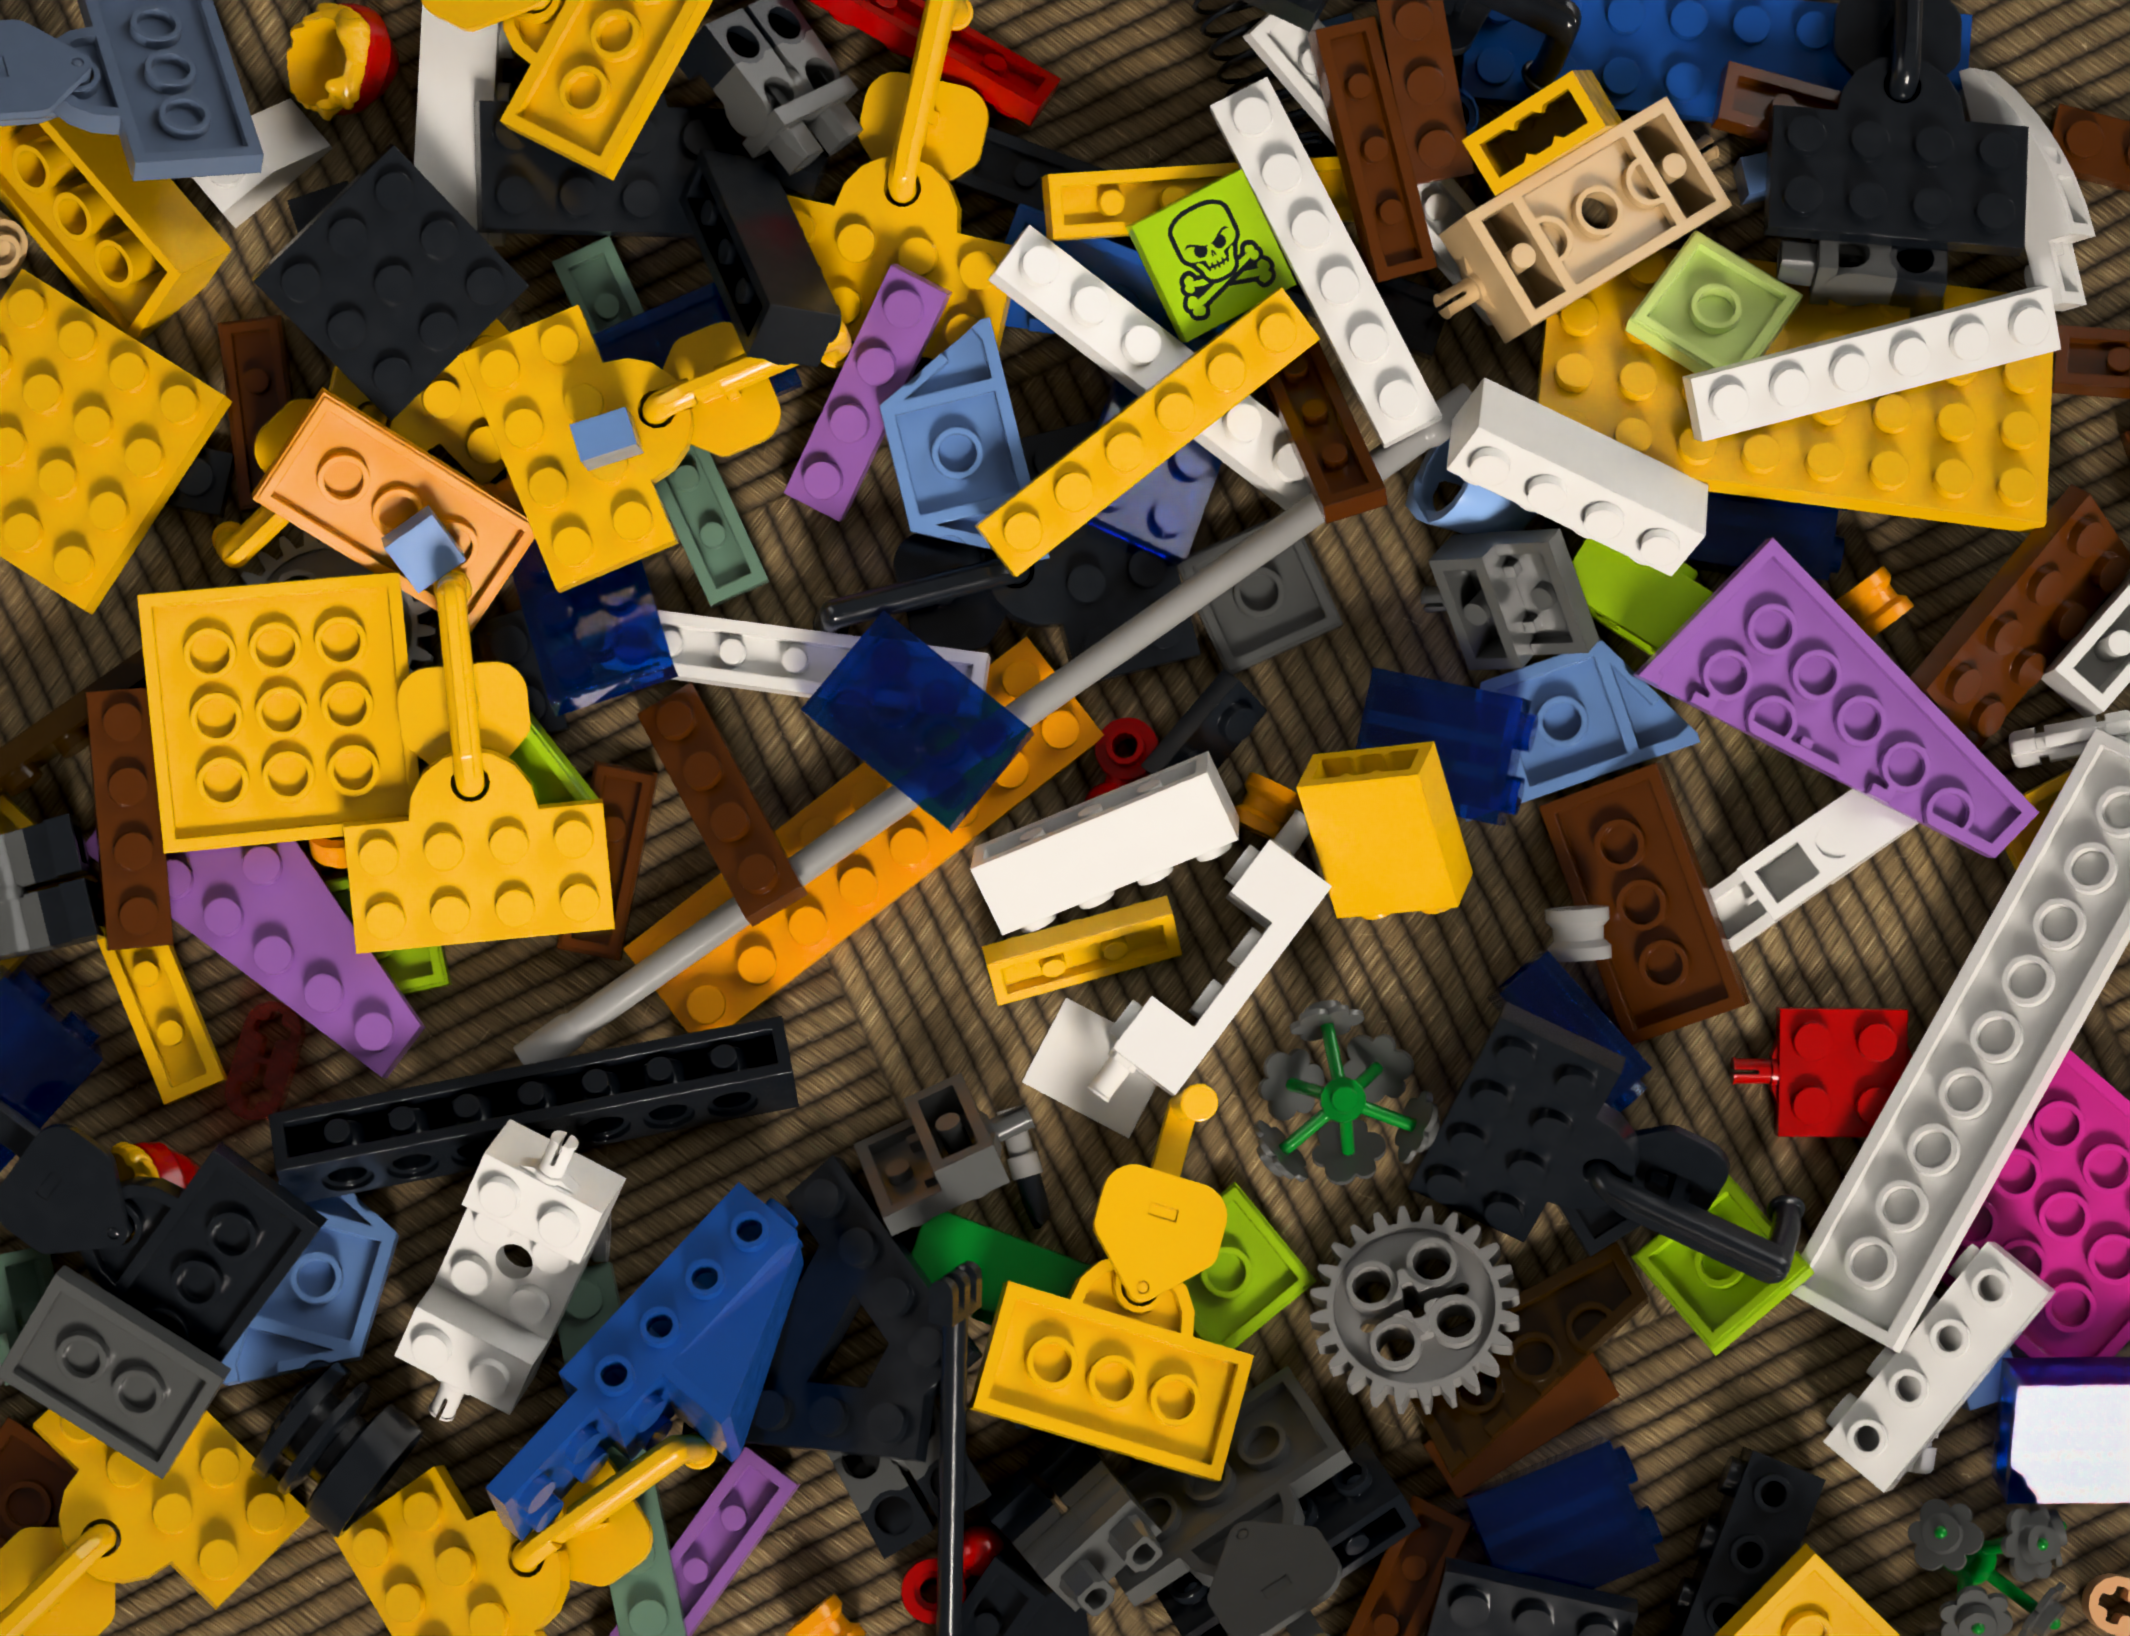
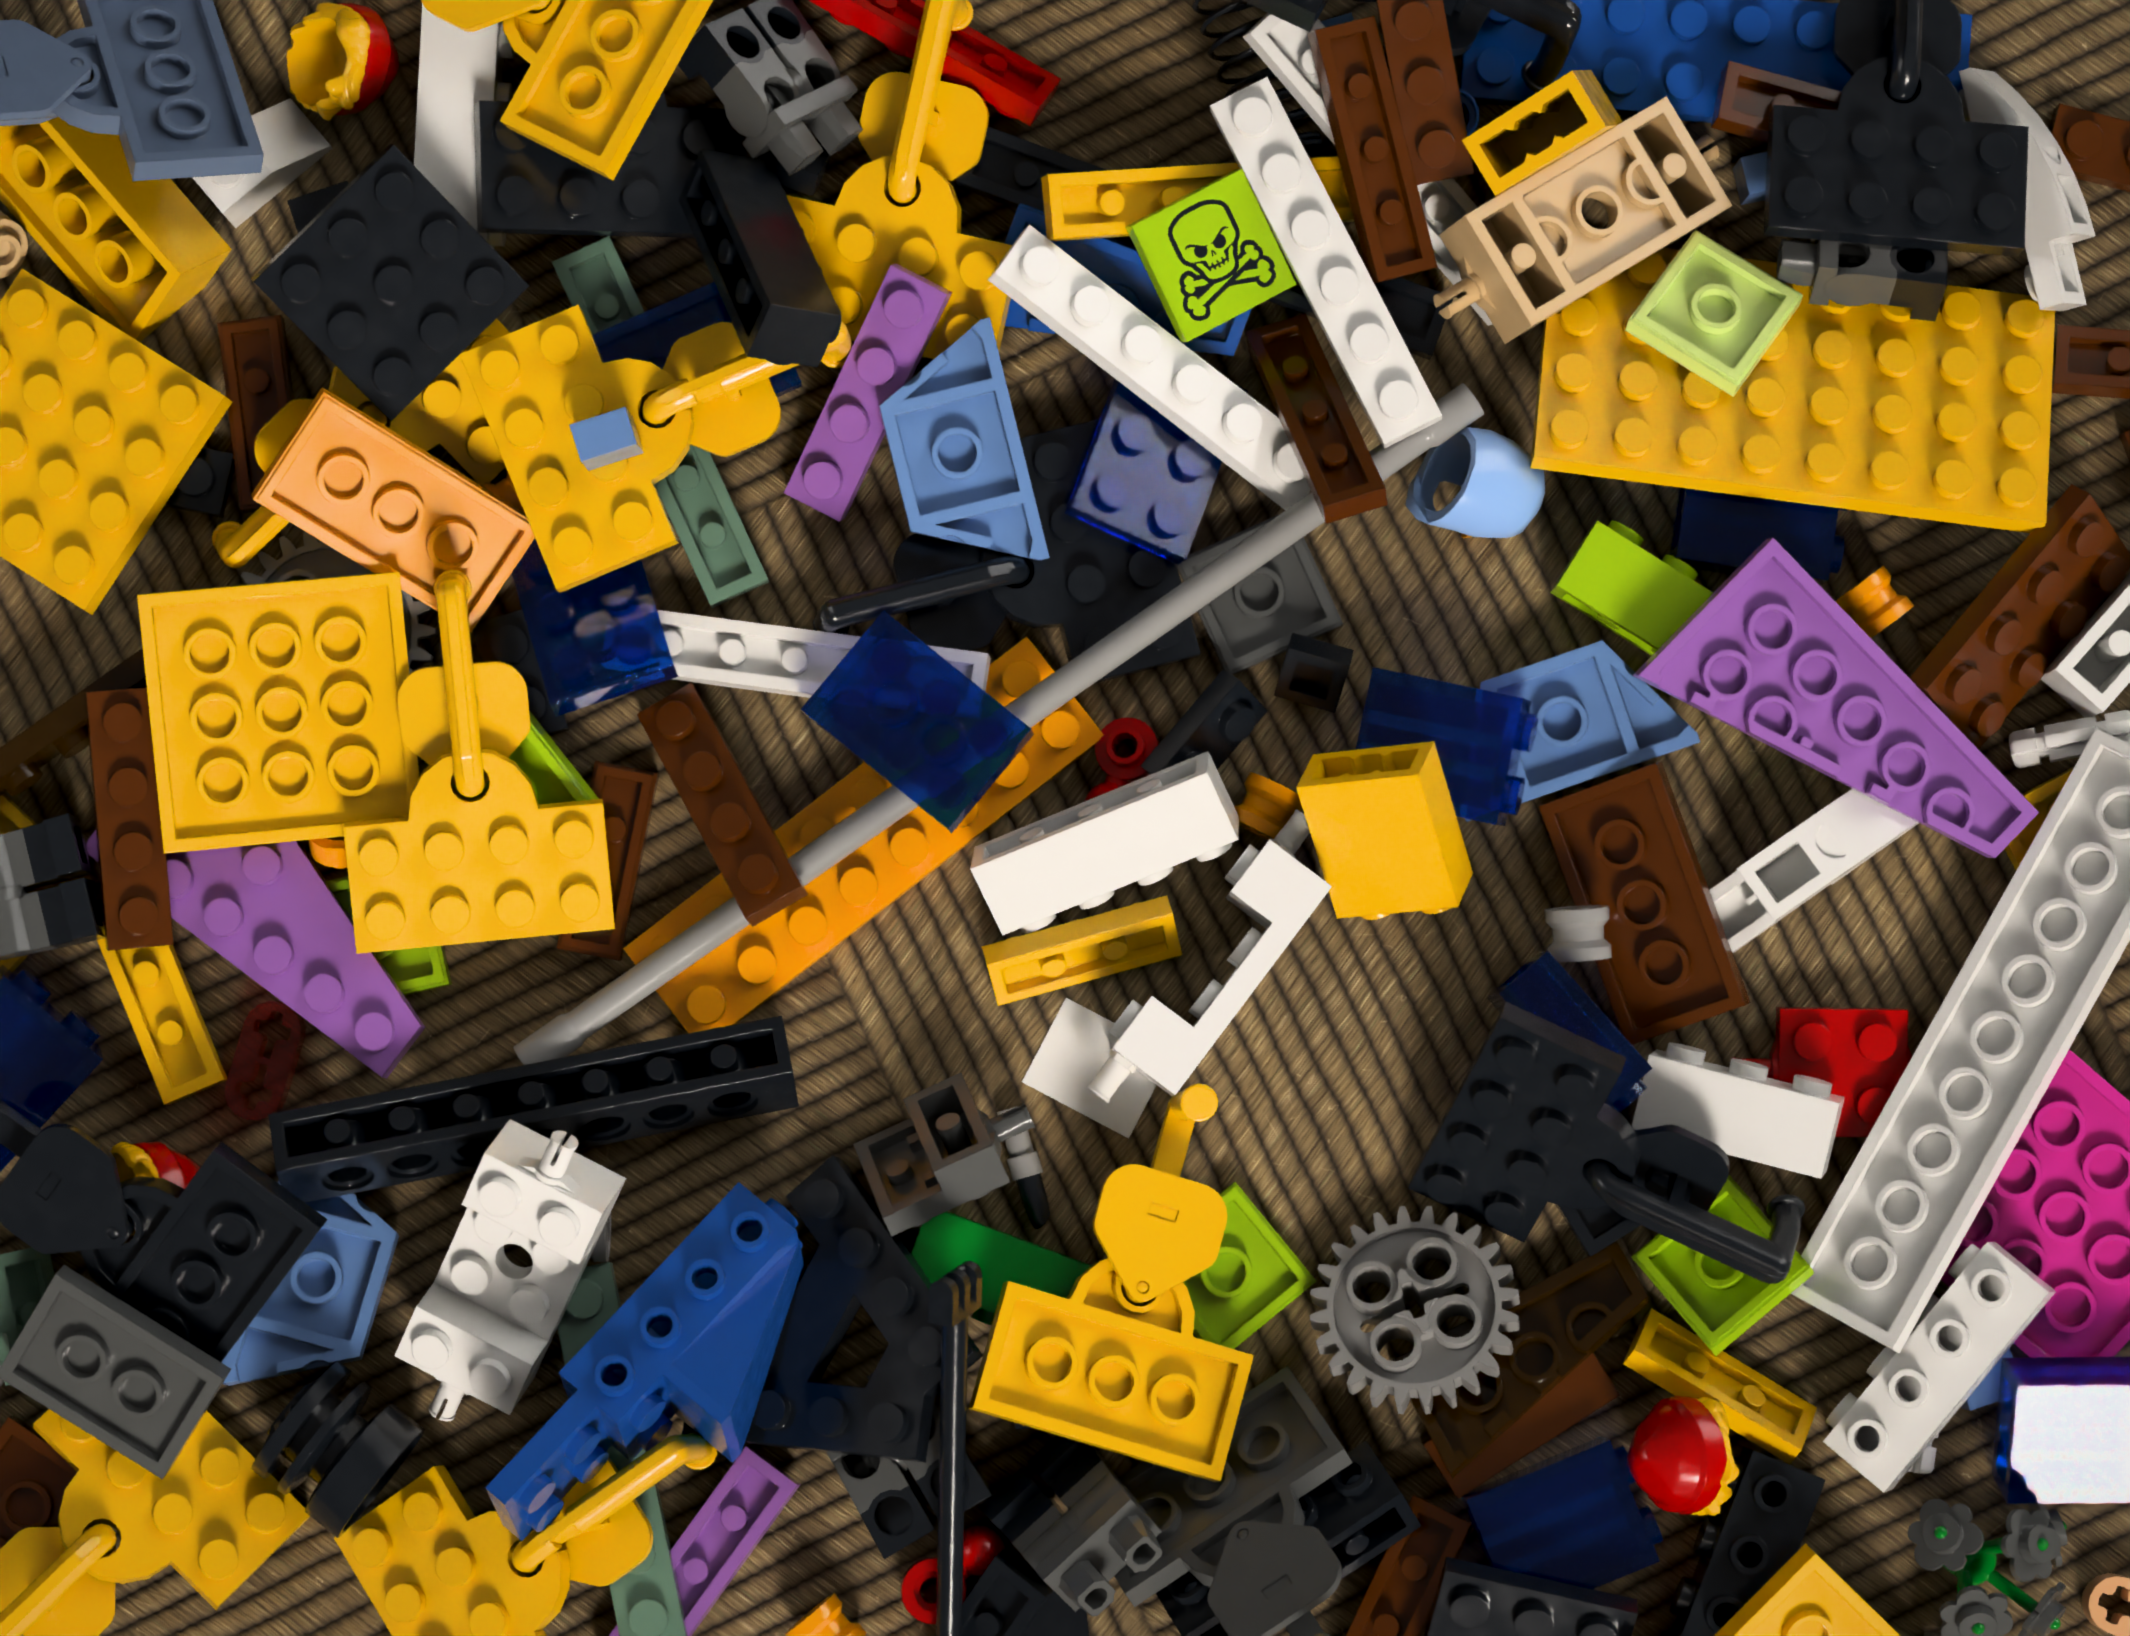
medium blue piece [381,505,466,594] -> none
yellow plate [974,287,1321,577] -> none
dark grey plant [1253,1000,1440,1185] -> none
dark grey plate [1421,528,1600,670] -> none
white brick [1446,377,1709,577] -> none
white plate [1682,285,2061,442] -> none
none -> black plate [1274,633,1354,713]
none -> yellow plate [1623,1308,1817,1465]
none -> red hair [1627,1396,1739,1516]
none -> white brick [1632,1042,1845,1179]

